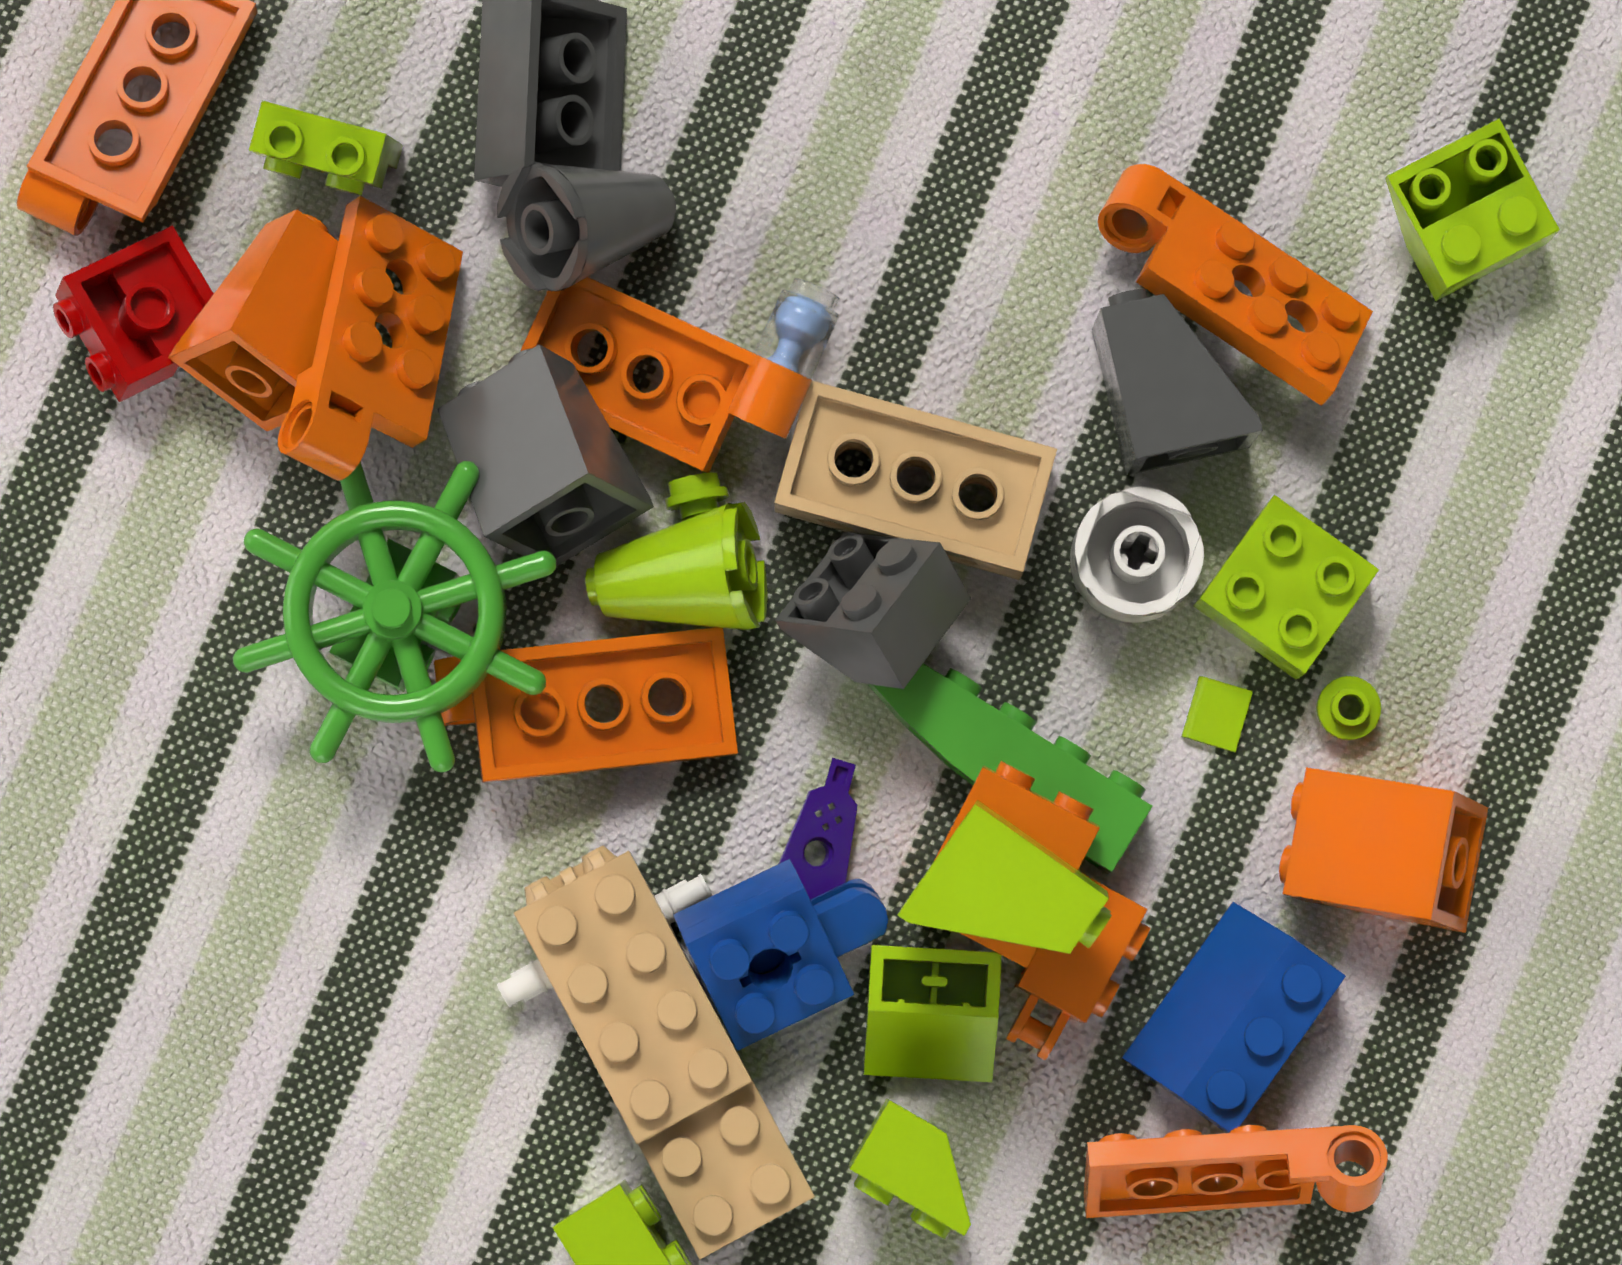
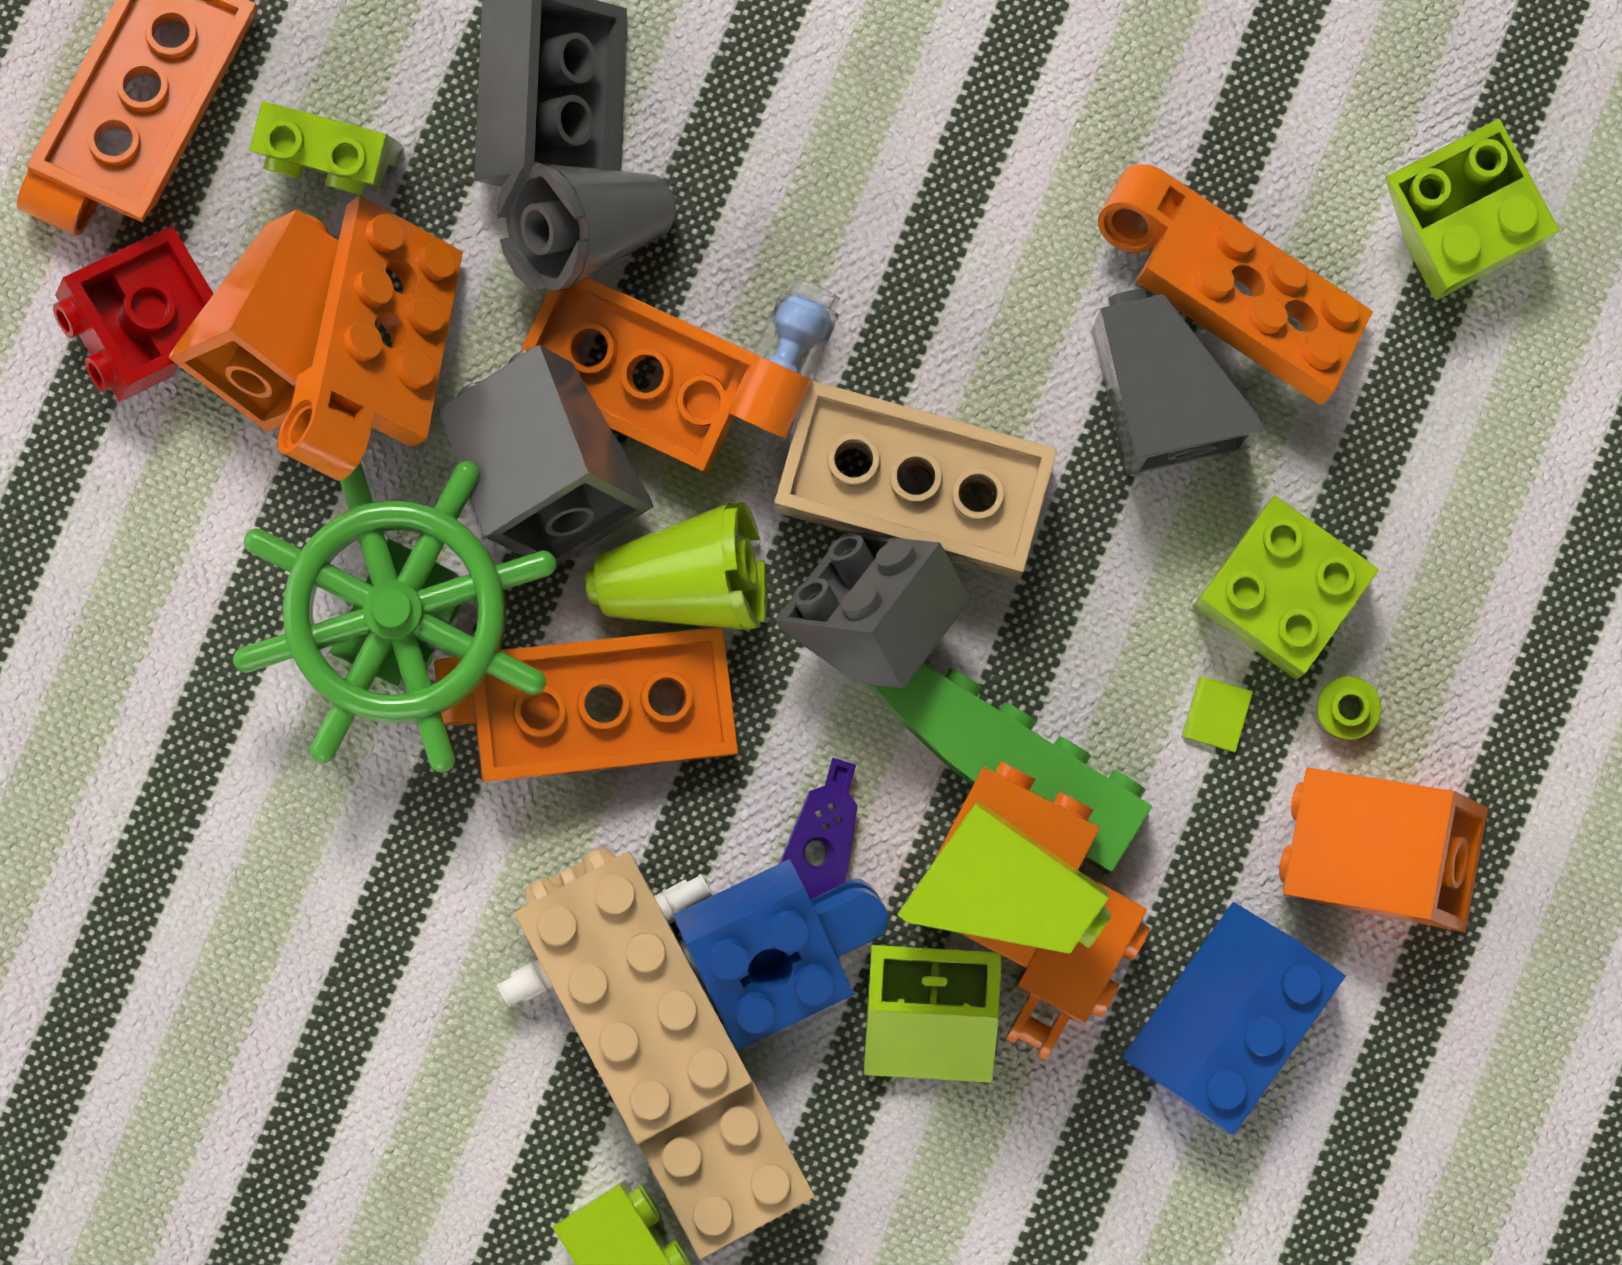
lime plate [665,472,729,520] -> none
lime slope [848,1098,971,1239] -> none
white brick [1070,487,1204,623] -> none
orange hinge [1084,1125,1388,1218] -> none

